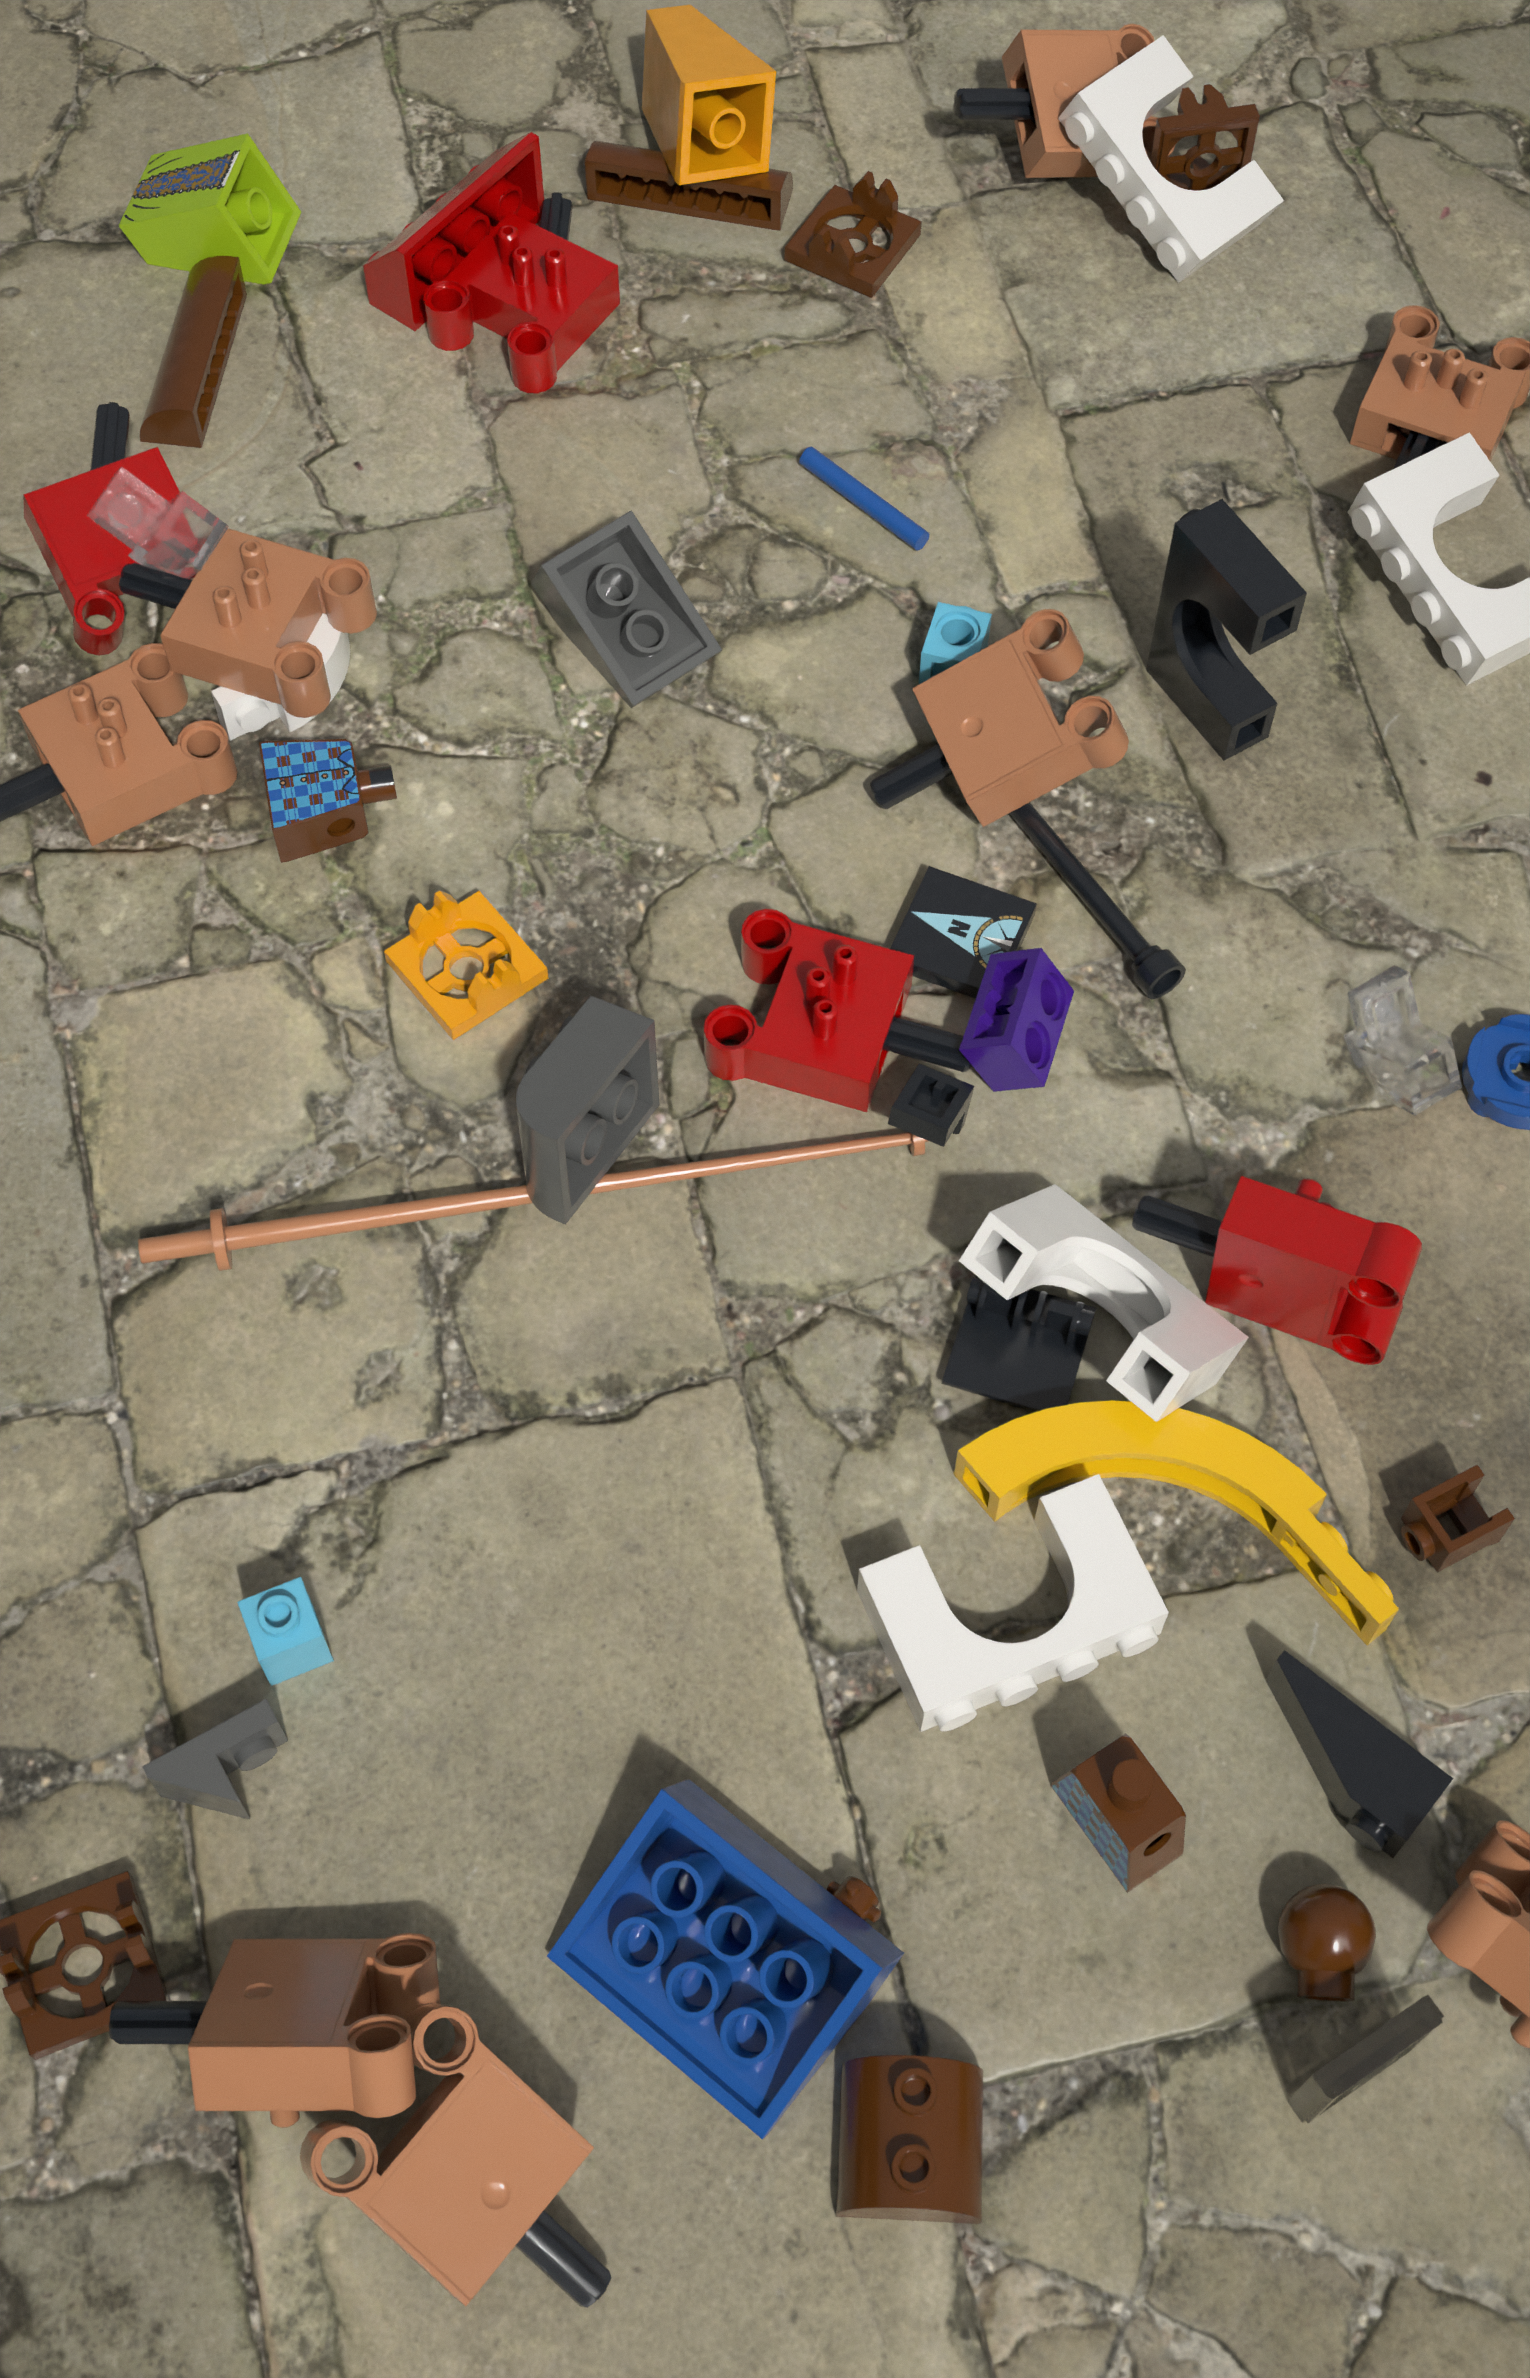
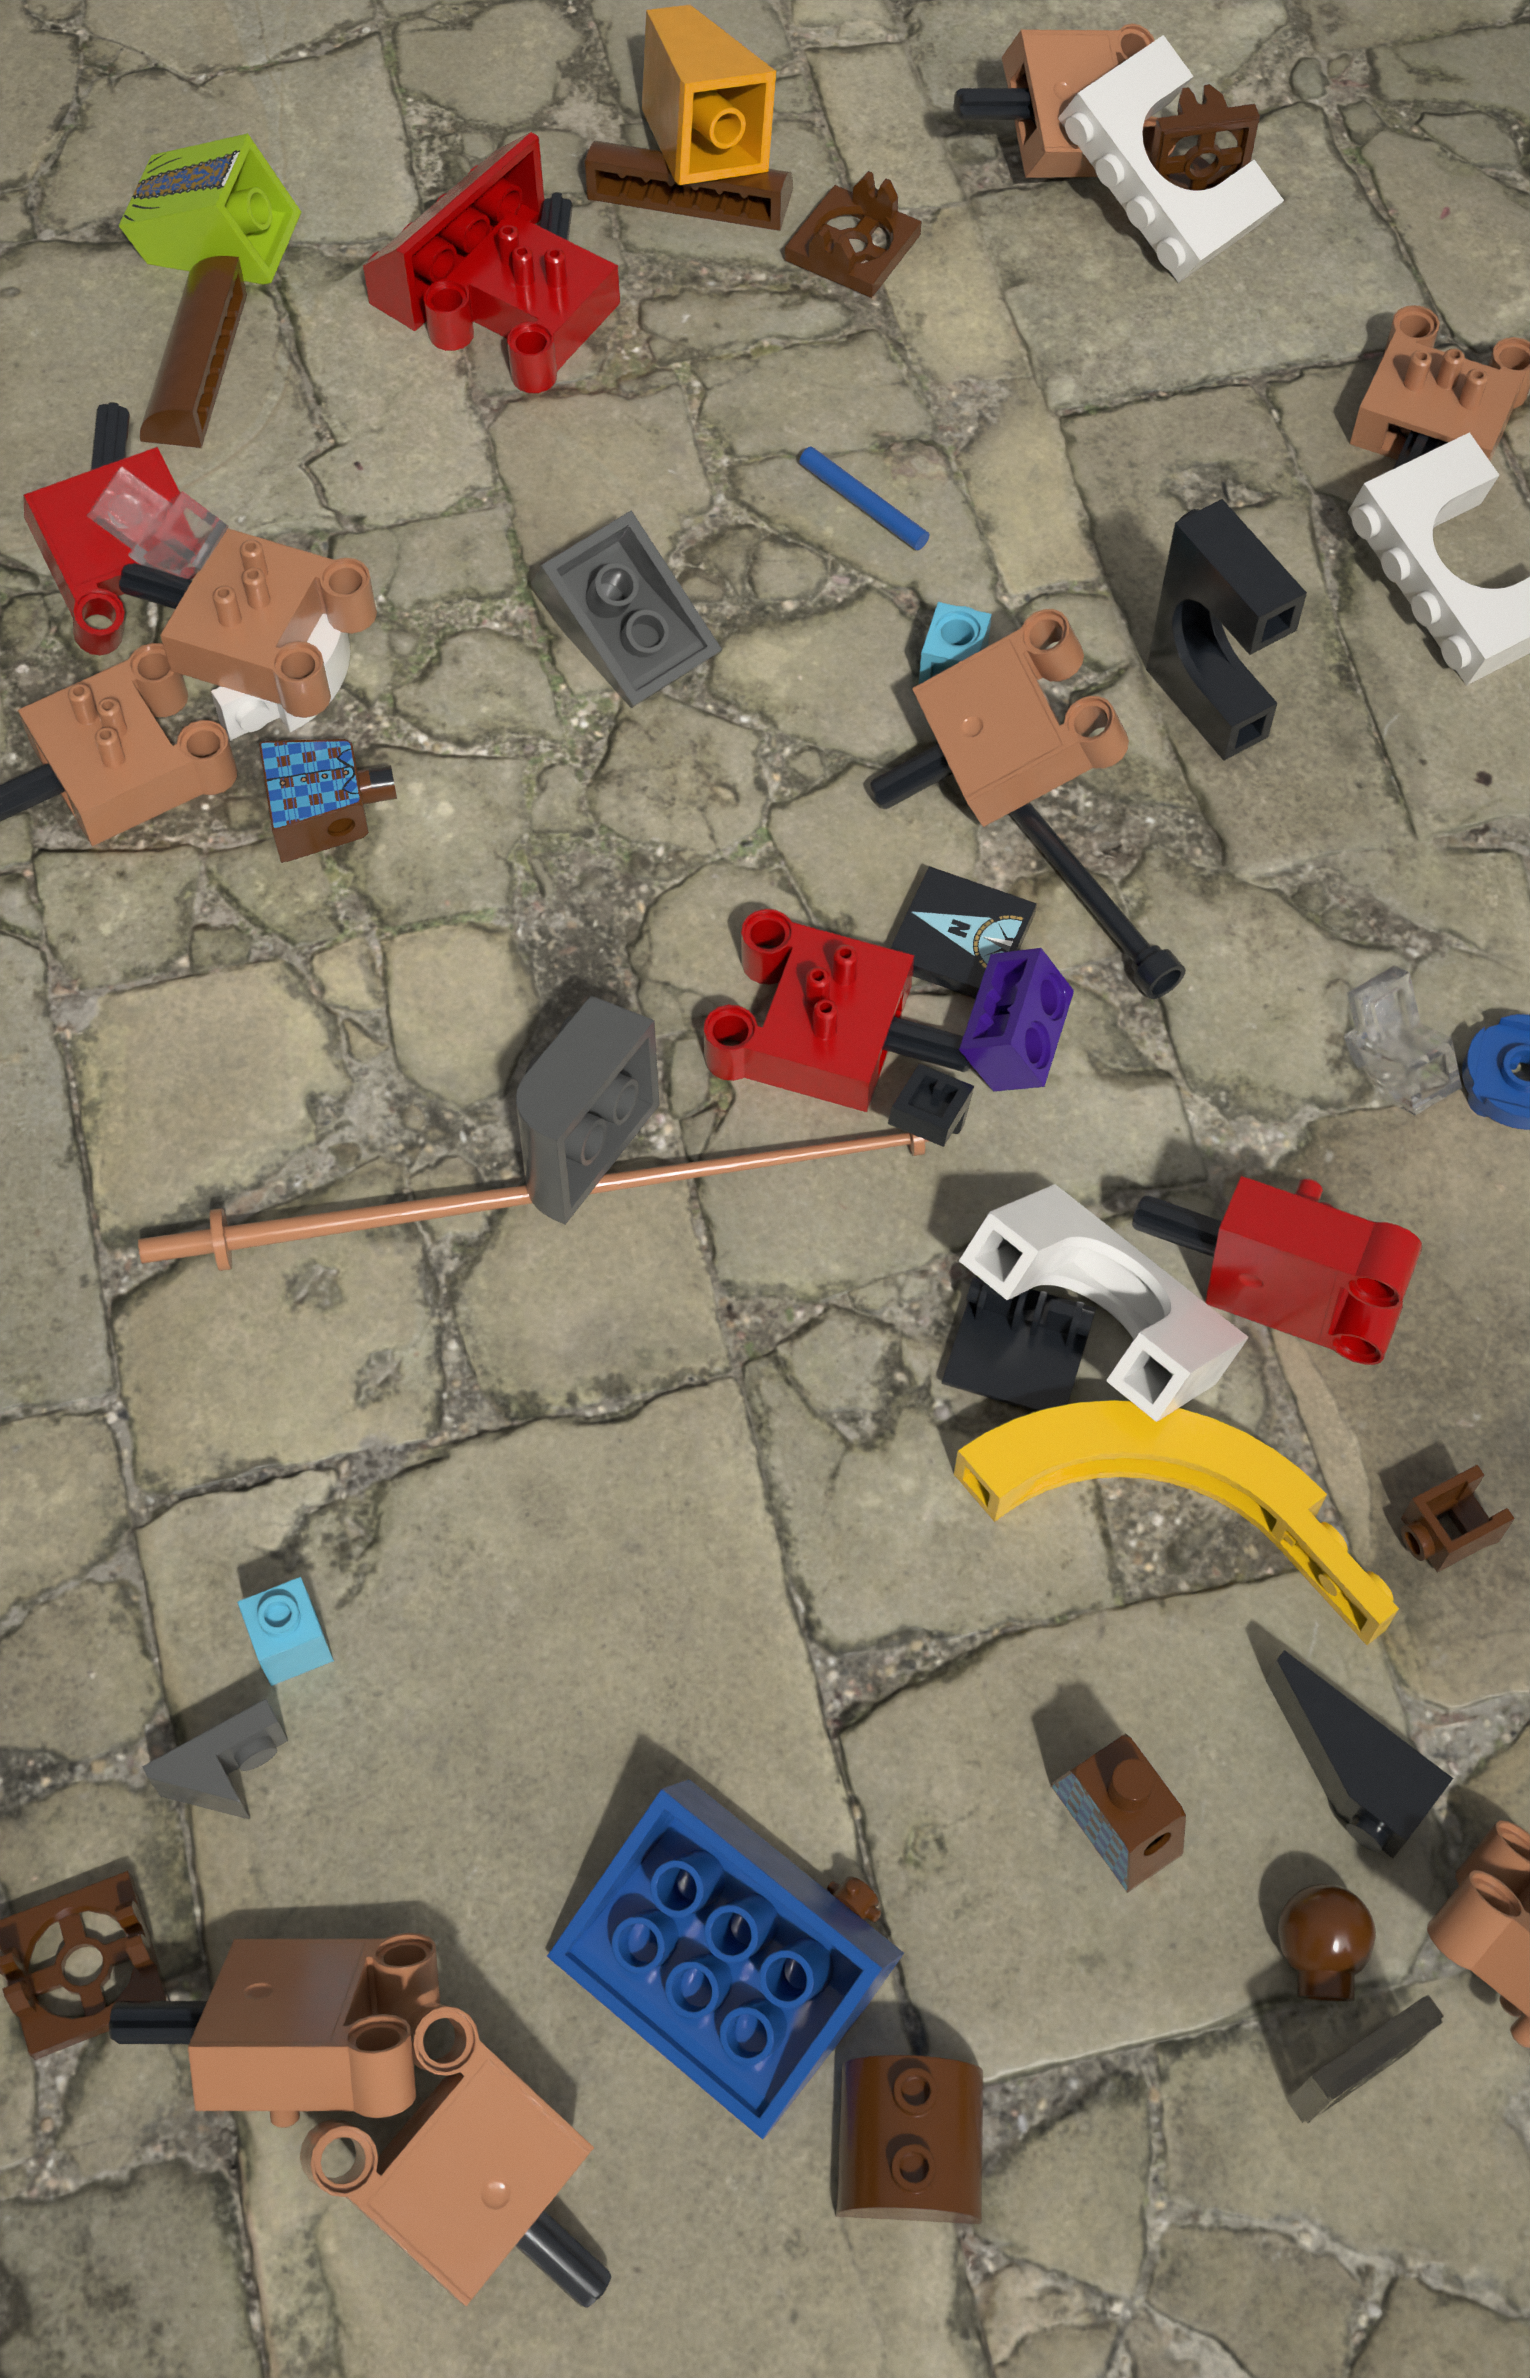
light orange piece [384,890,549,1040] -> none
white arch [857,1474,1169,1732] -> none

